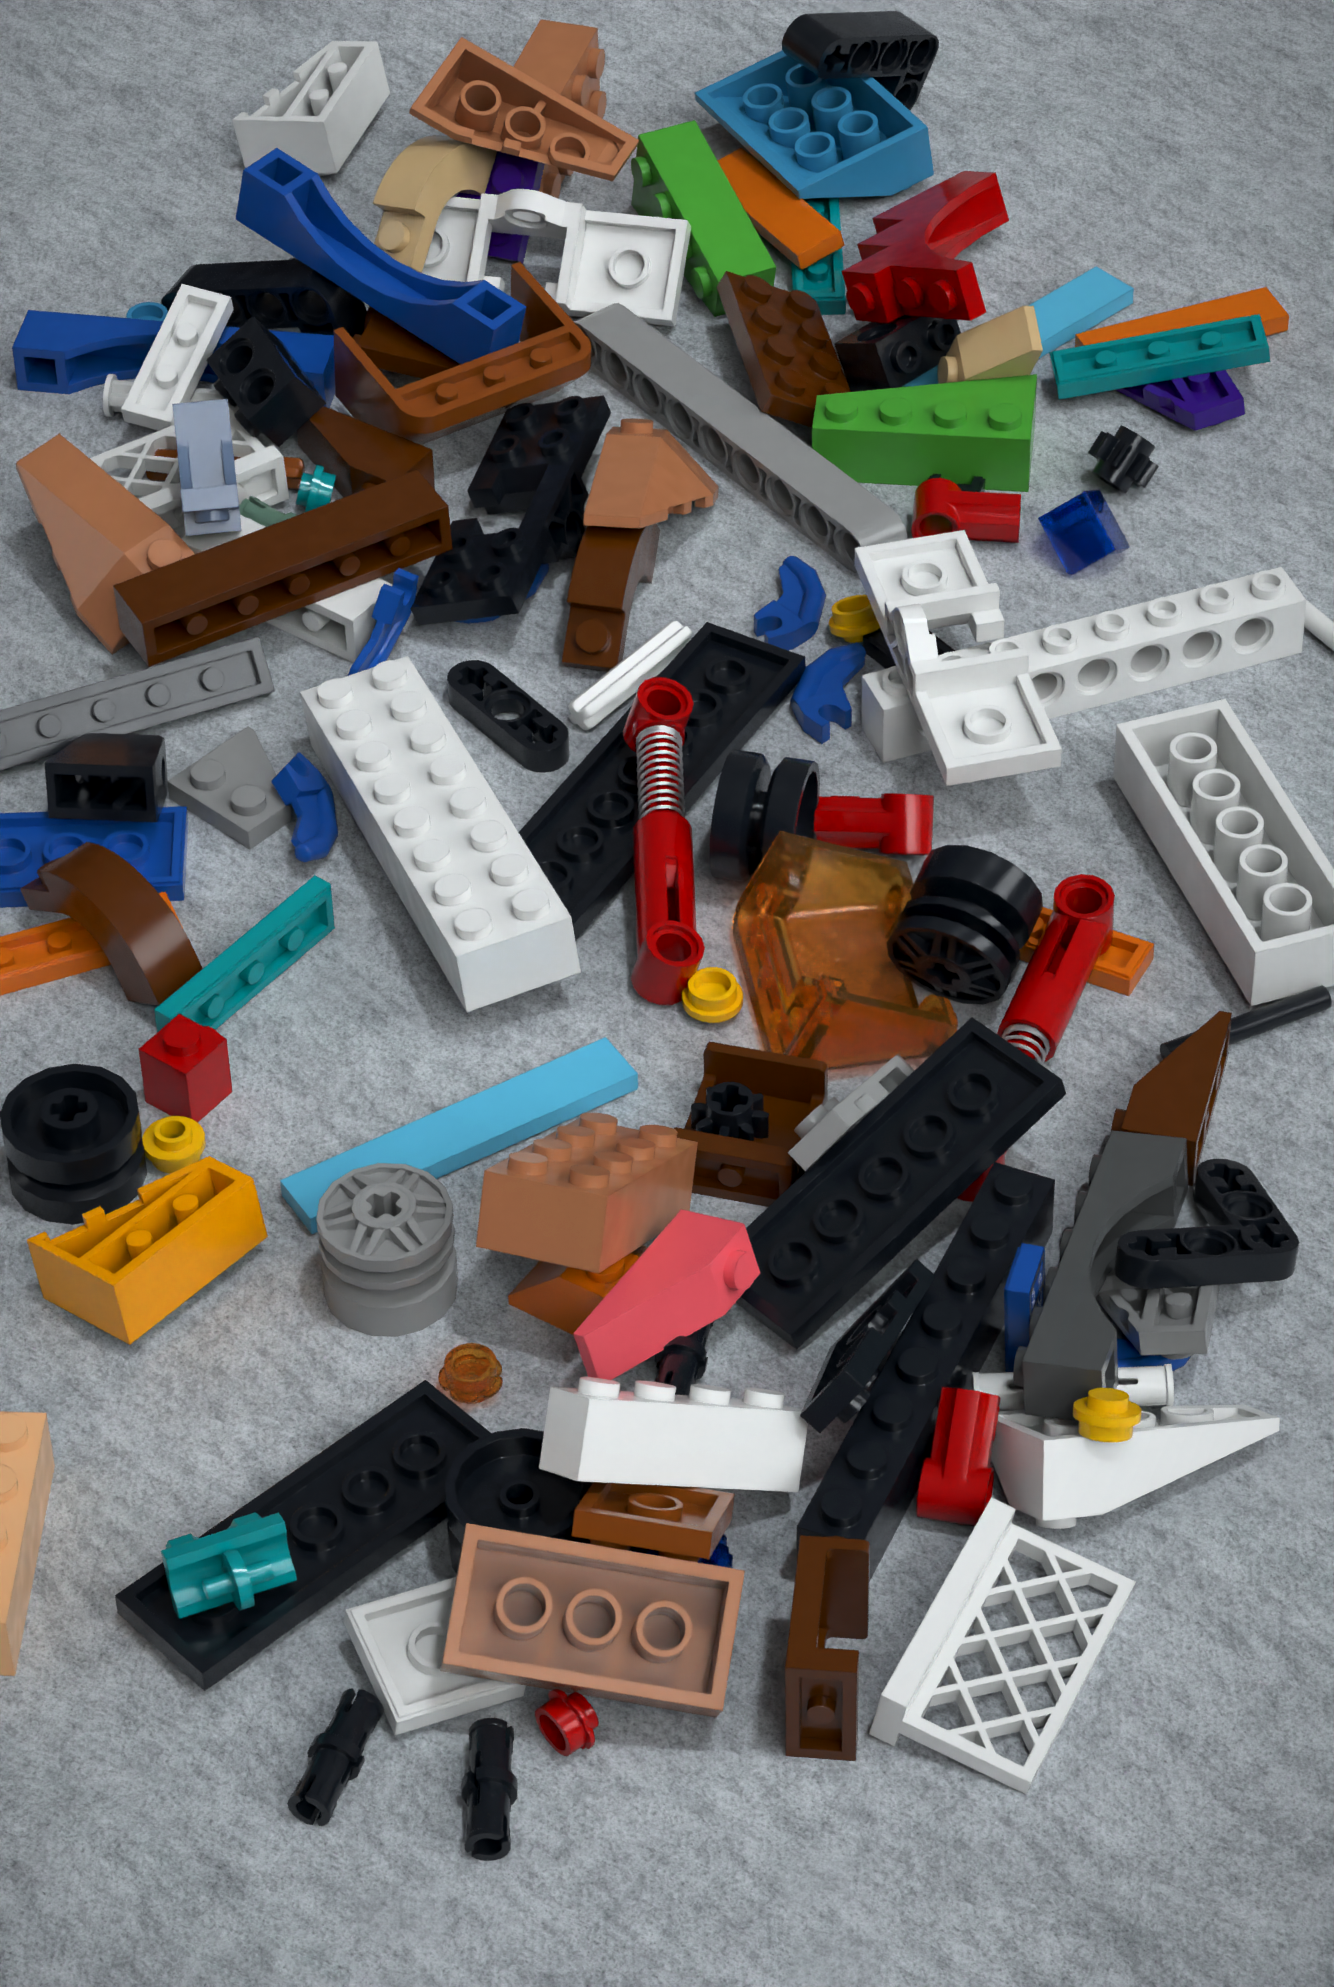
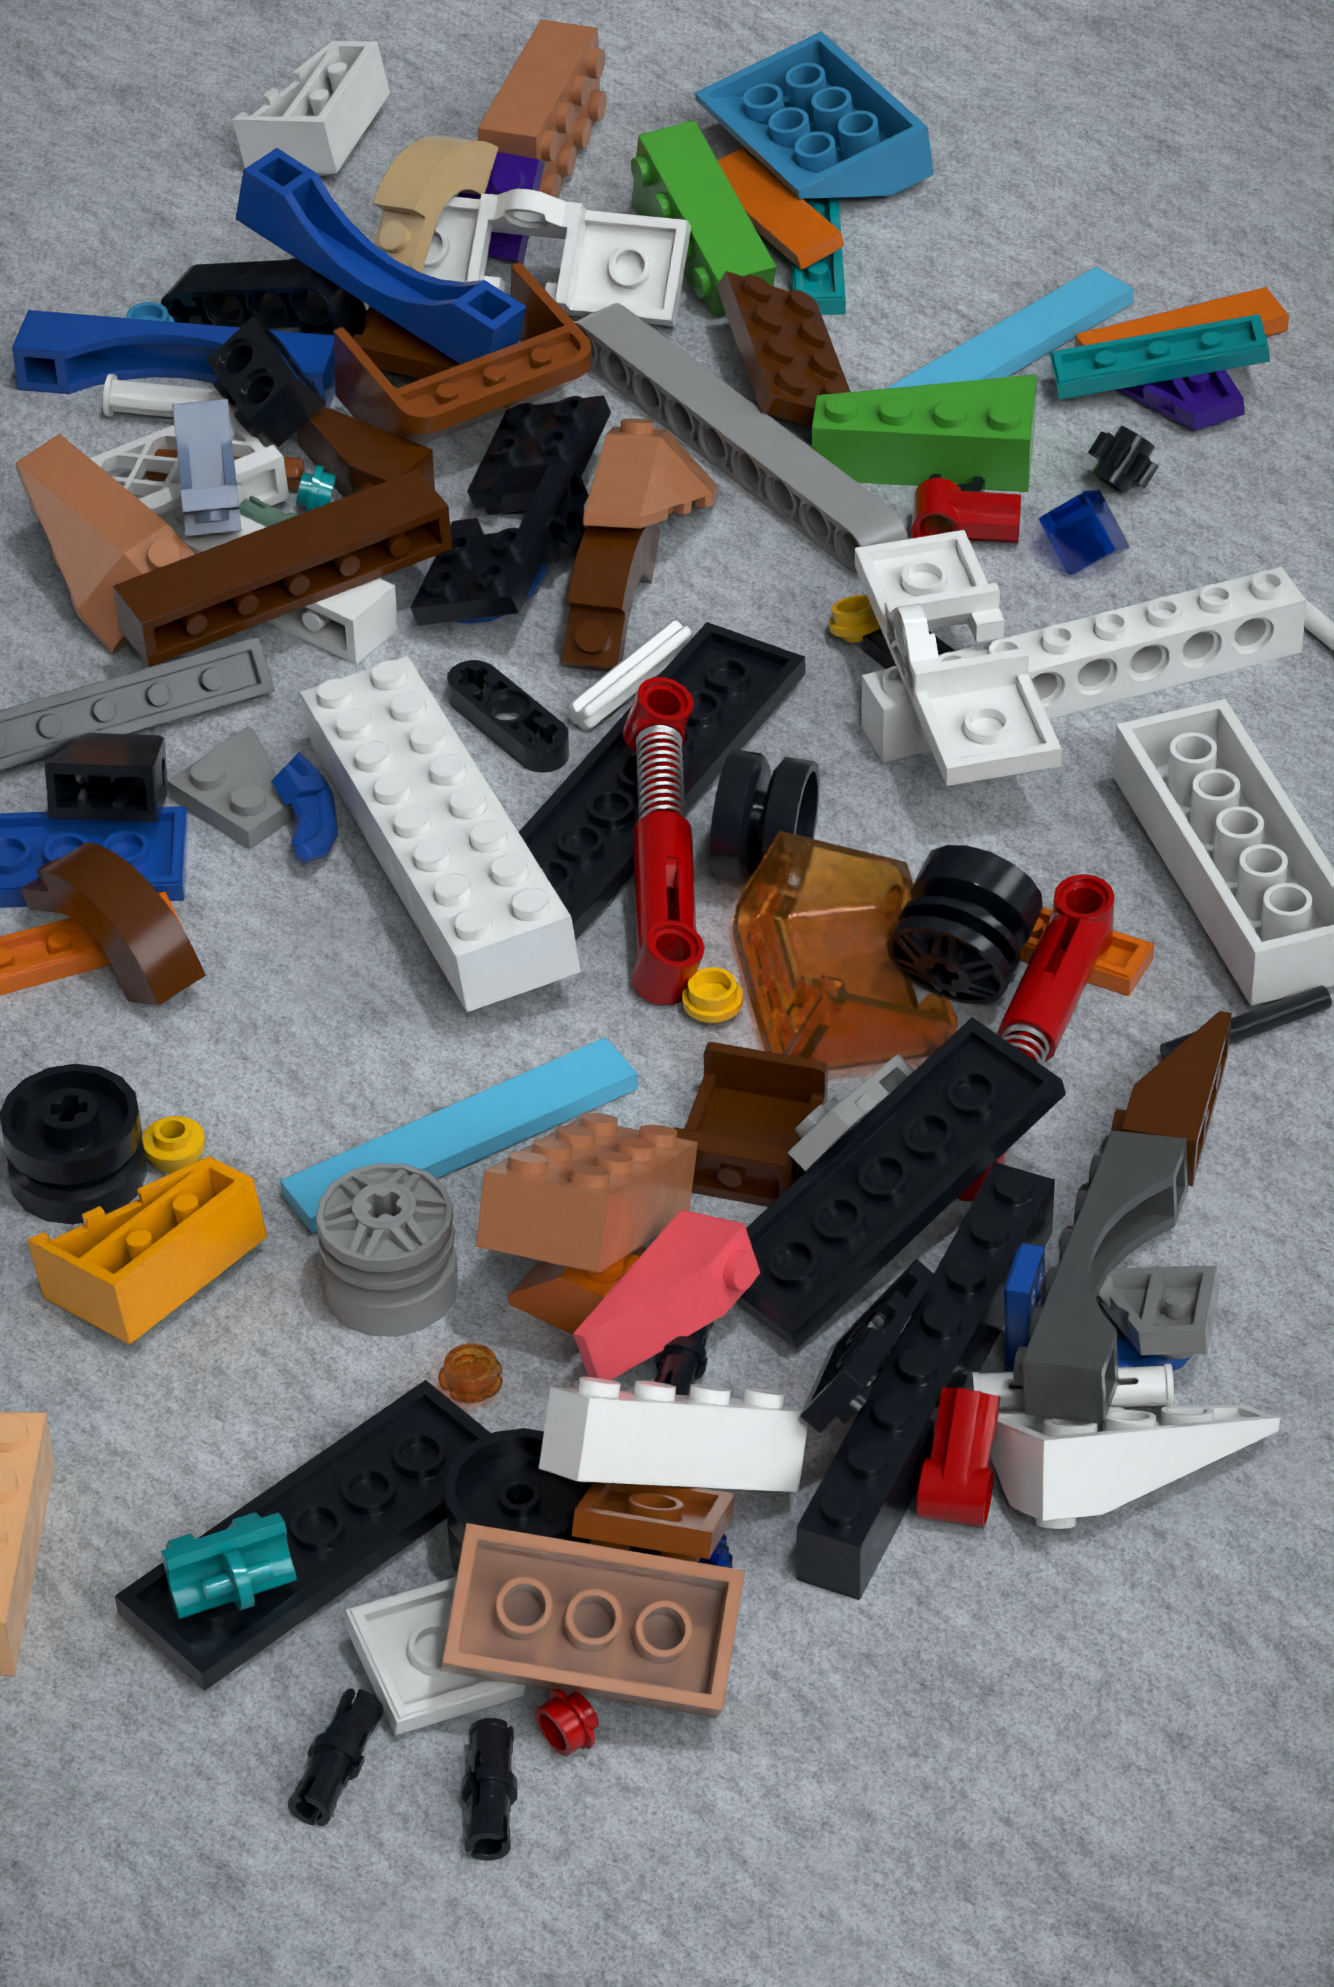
white plate [121,284,234,431] -> none
red brick [139,1014,233,1122] -> none
teal tile [154,875,335,1032] -> none
blue piece [347,568,419,676] -> none
nougat wedge [409,37,639,182] -> none
black gear [691,1082,769,1141] -> none
blue piece [754,556,826,651] -> none
black beam [782,11,939,110] -> none
reddish brown panel [785,1535,870,1761] -> none
blue piece [790,642,866,744] -> none
red piece [814,793,934,855] -> none
black brick [834,315,961,392] -> none
red arch [842,171,1009,323] -> none
white fence [869,1497,1136,1795] -> none
tan slope [937,306,1043,384] -> none
yellow plate [1072,1388,1142,1442] -> none
black beam [1114,1159,1299,1289] -> none

